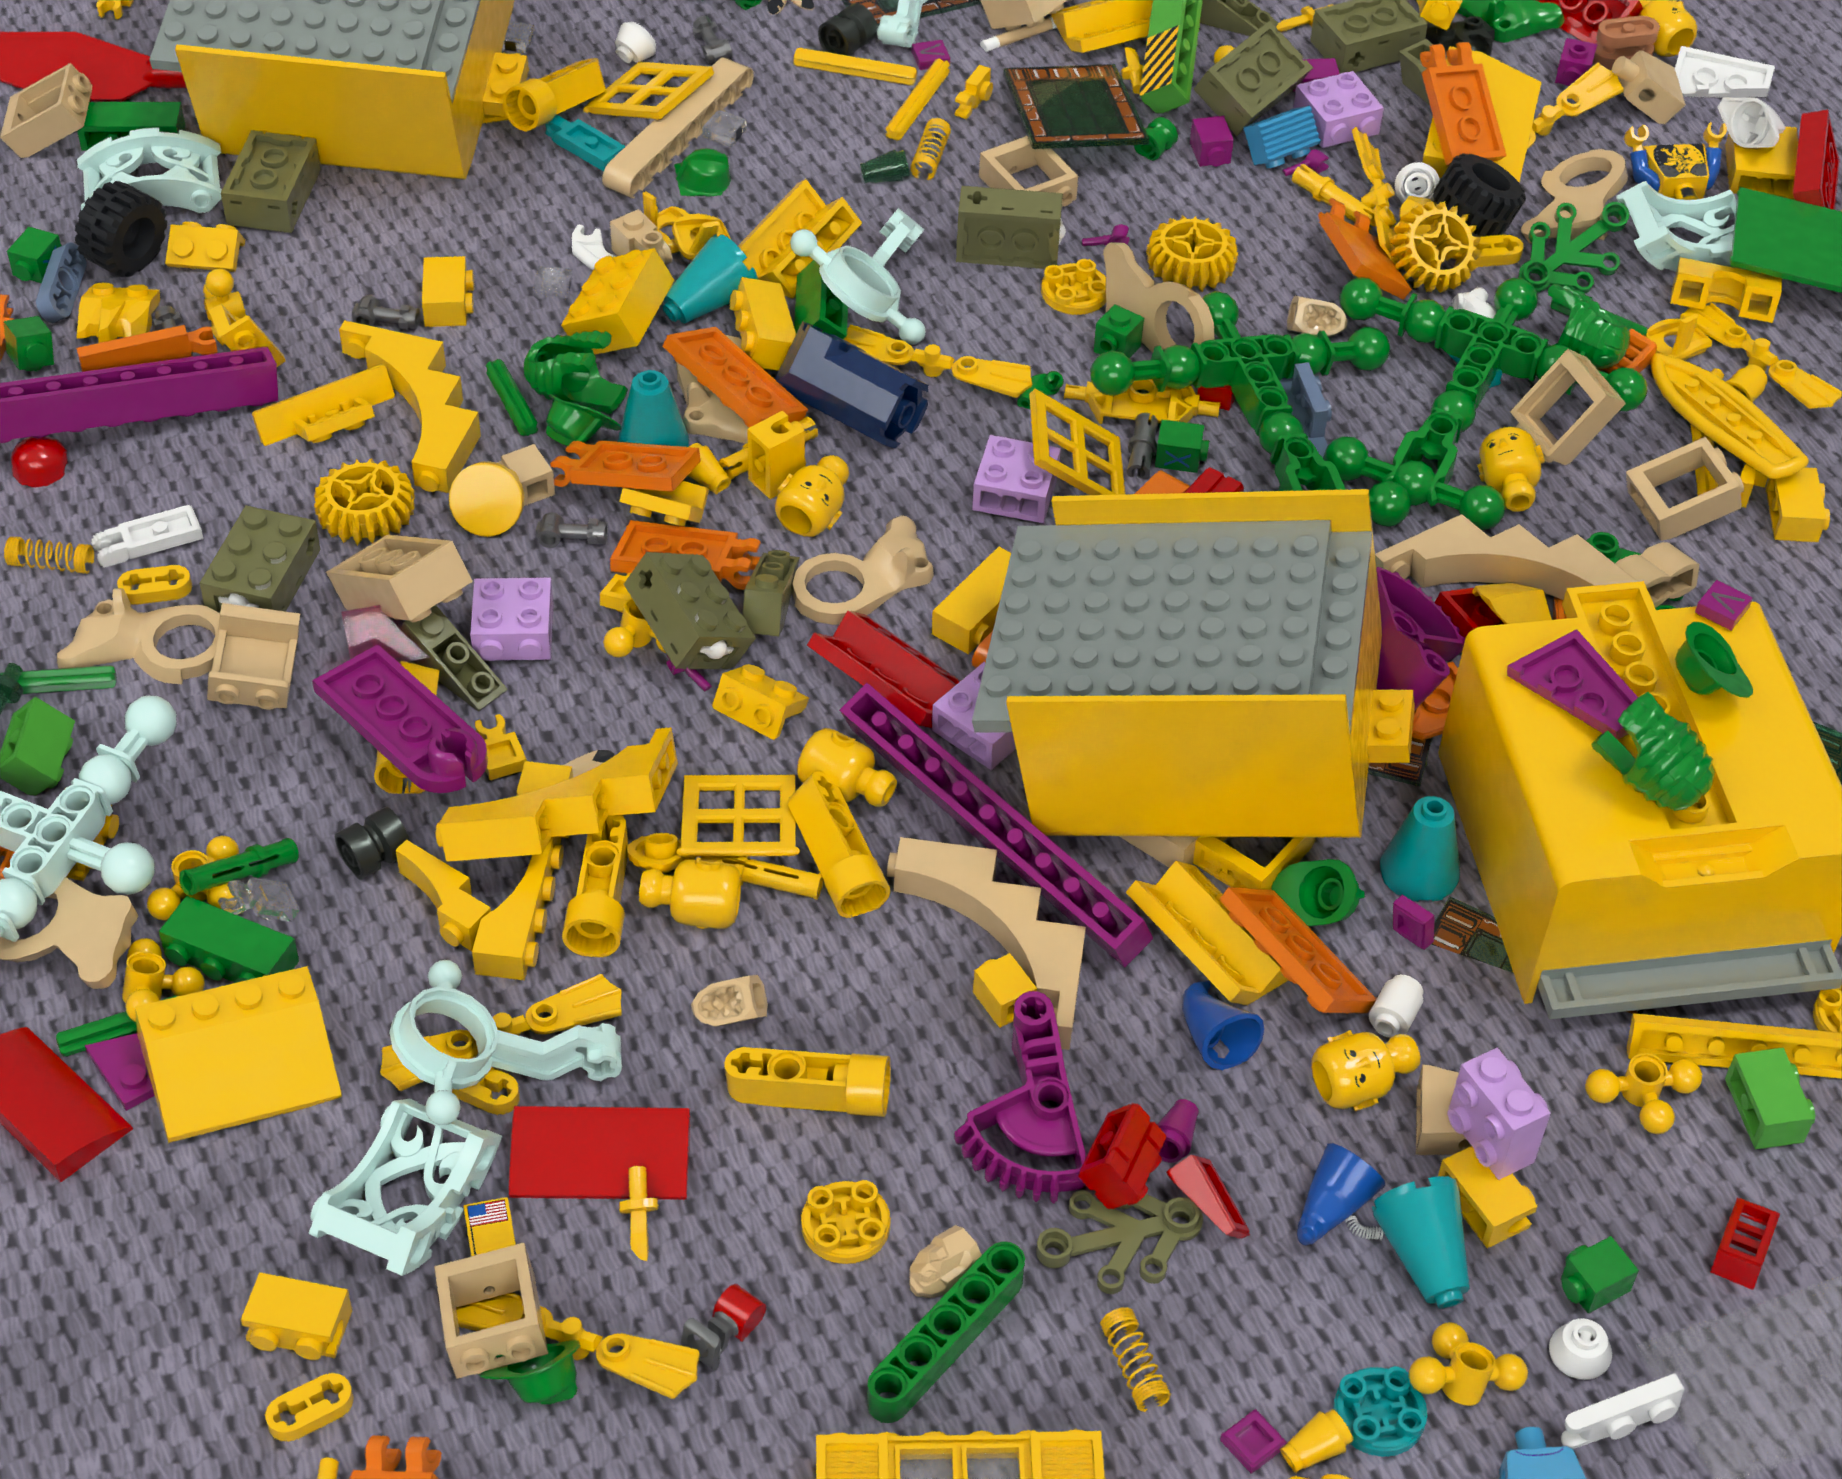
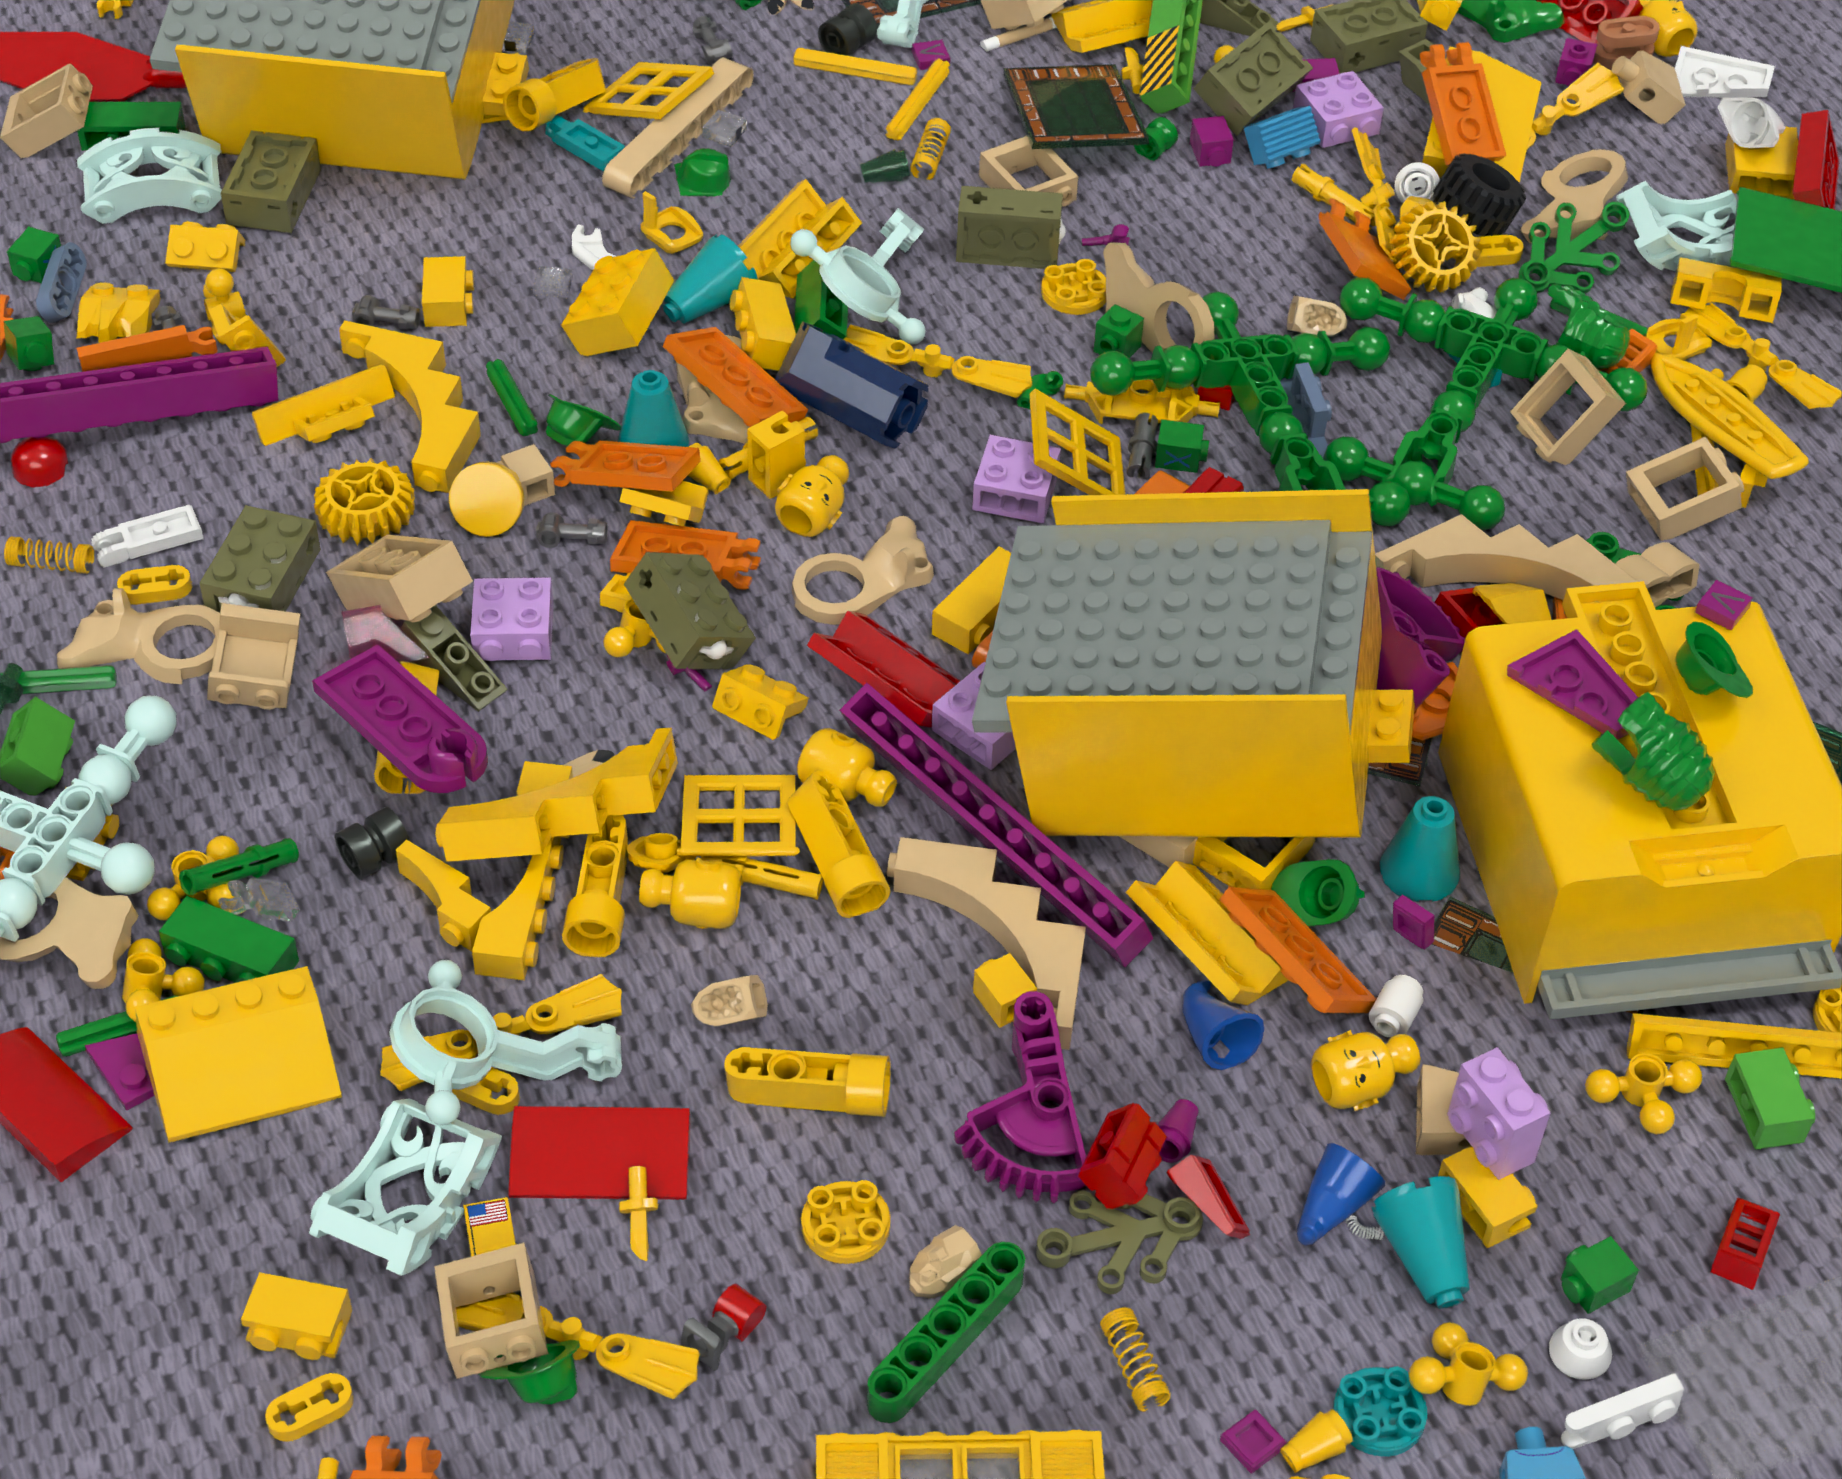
black tyre [75,181,167,277] -> none
yellow plate [475,714,527,780] -> none
green hair [523,330,628,414] -> none
tan brick [610,209,672,265] -> none
white cone [615,22,656,63] -> none
yellow piece [672,214,731,260] -> none
olive slope [743,550,800,637] -> none
yellow plate [954,65,993,119] -> none
yellow gear [1146,215,1238,292] -> none
magenta hand [1282,149,1329,176] -> none
pearl dark grey plate [1425,16,1495,57] -> none
yellow piece [1477,427,1545,512] -> none
torso [1624,122,1727,200] -> none
yellow brick [1766,467,1830,542] -> none

